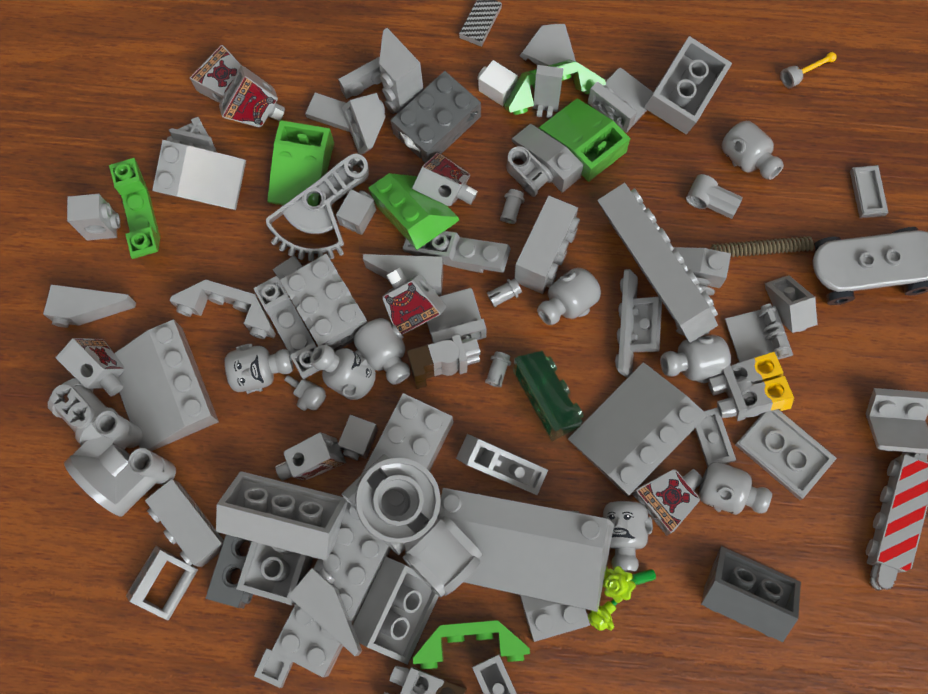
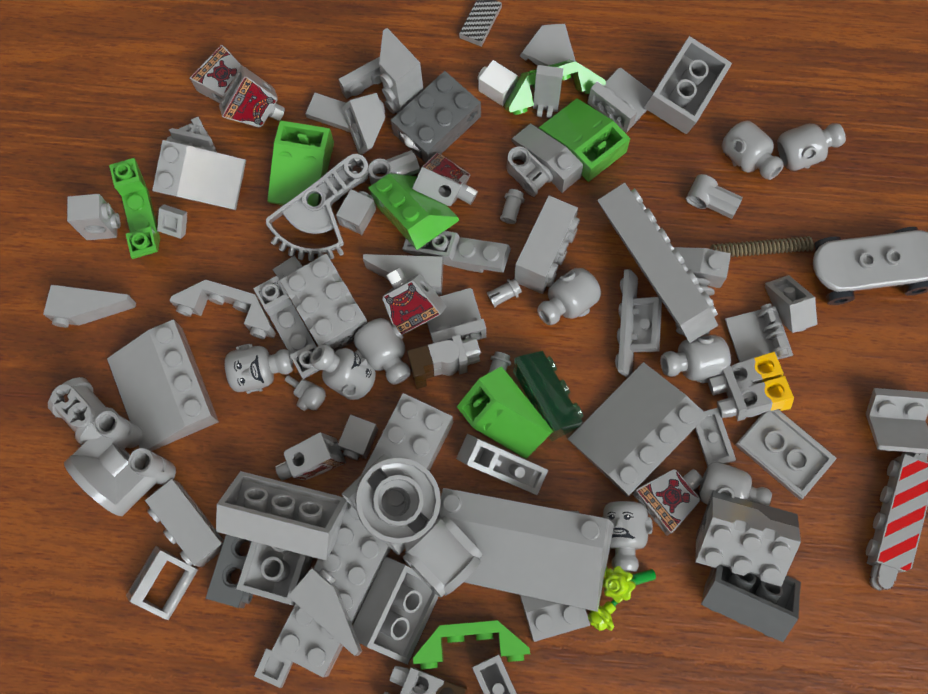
light grey torso [56,338,124,396] -> none
light grey hinge [781,52,836,88] -> none
light grey tile [850,165,889,218] -> none
none -> light grey plate [157,205,188,239]
none -> light grey piece [368,150,420,185]
none -> bright green slope [457,366,553,459]
none -> light grey piece [695,491,801,586]
none -> light grey piece [777,123,846,171]

